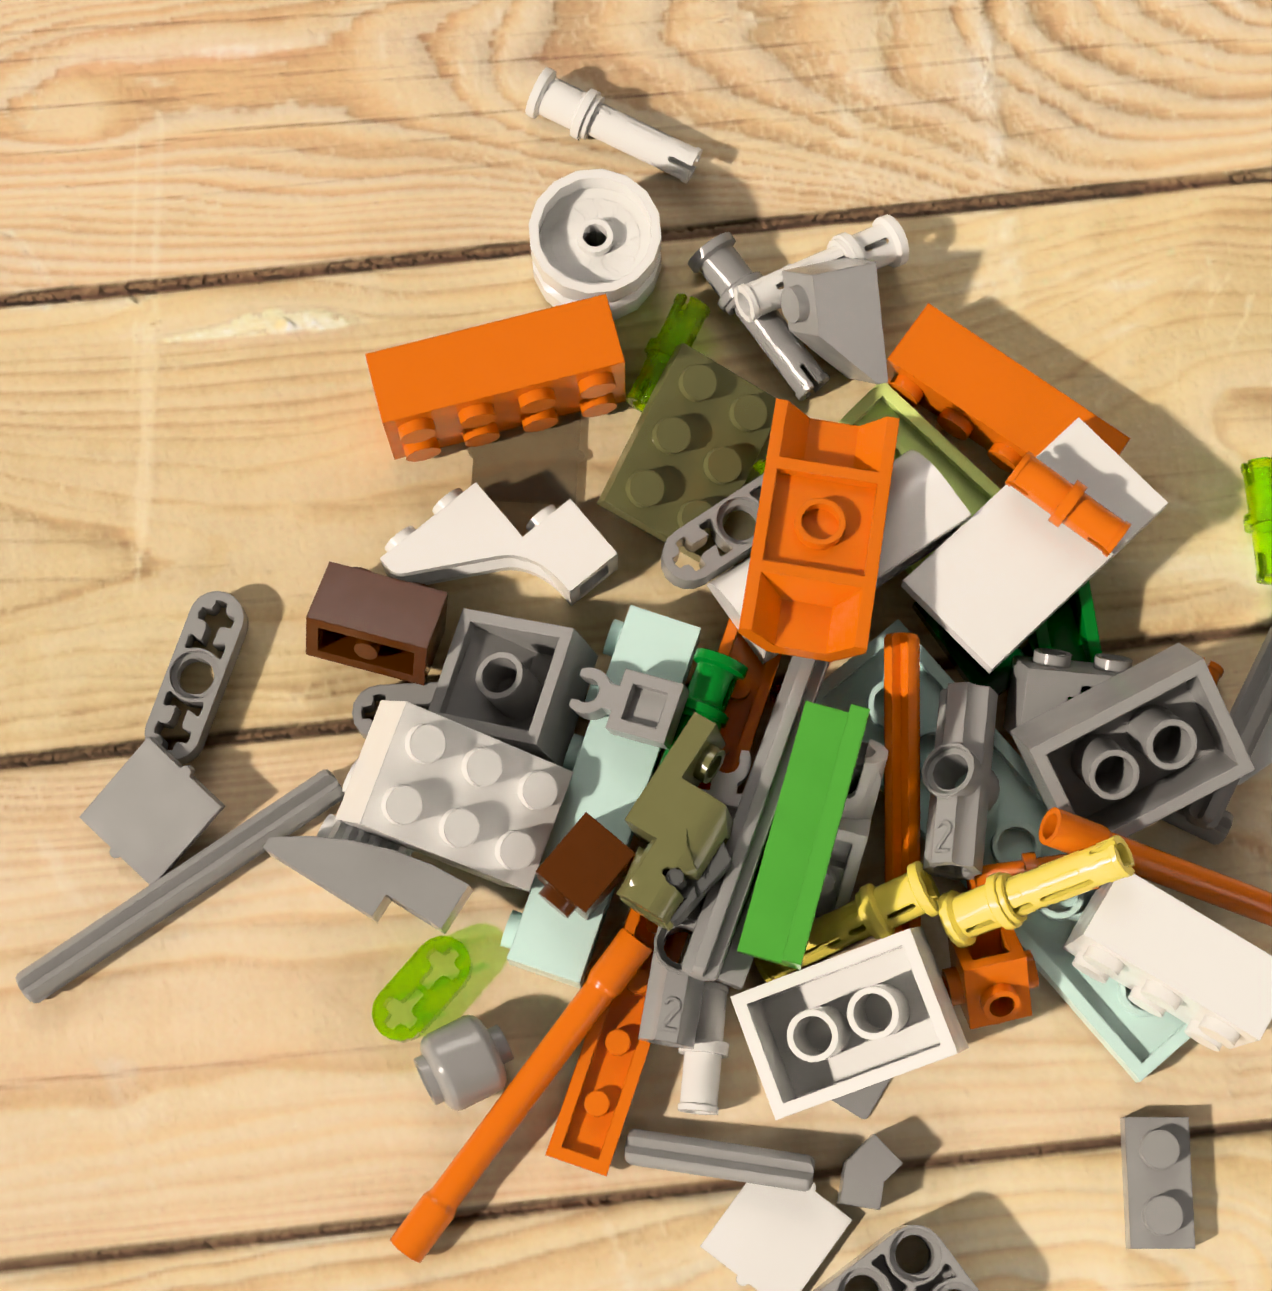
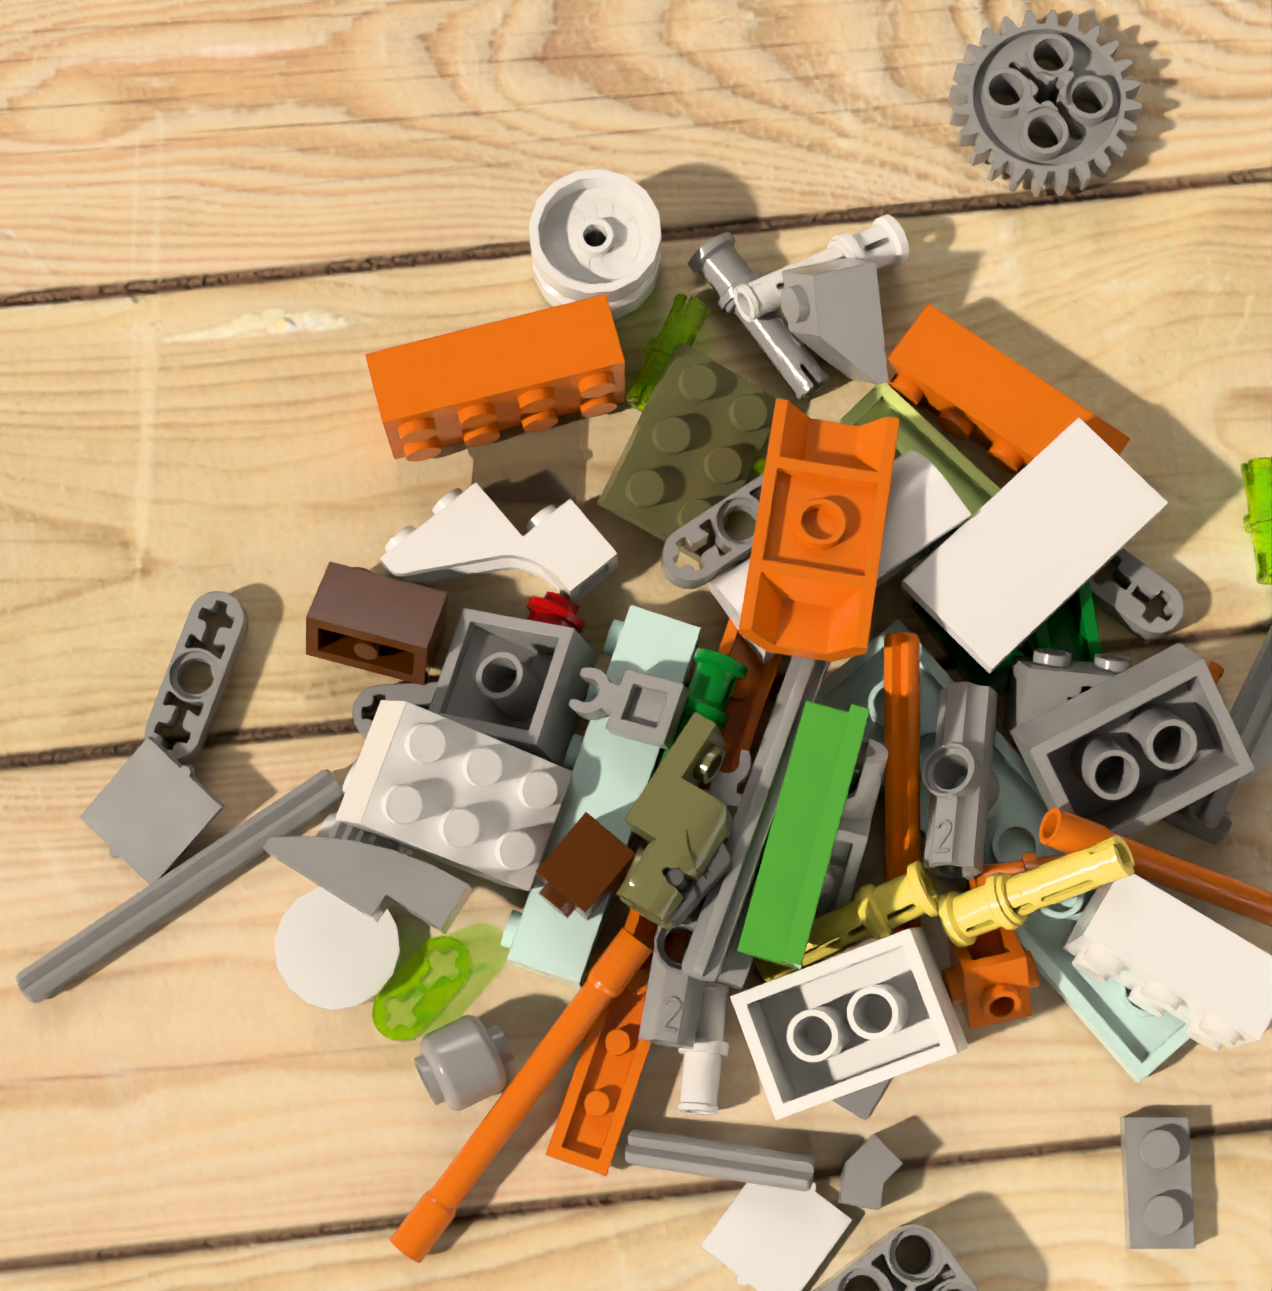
white pin [525,67,703,184] -> none
orange pin [1005,450,1131,557] -> none
none -> white tile [274,886,402,1011]
none -> red plate [526,591,585,634]
none -> light grey gear [948,10,1142,197]
none -> light grey beam [1089,548,1184,640]

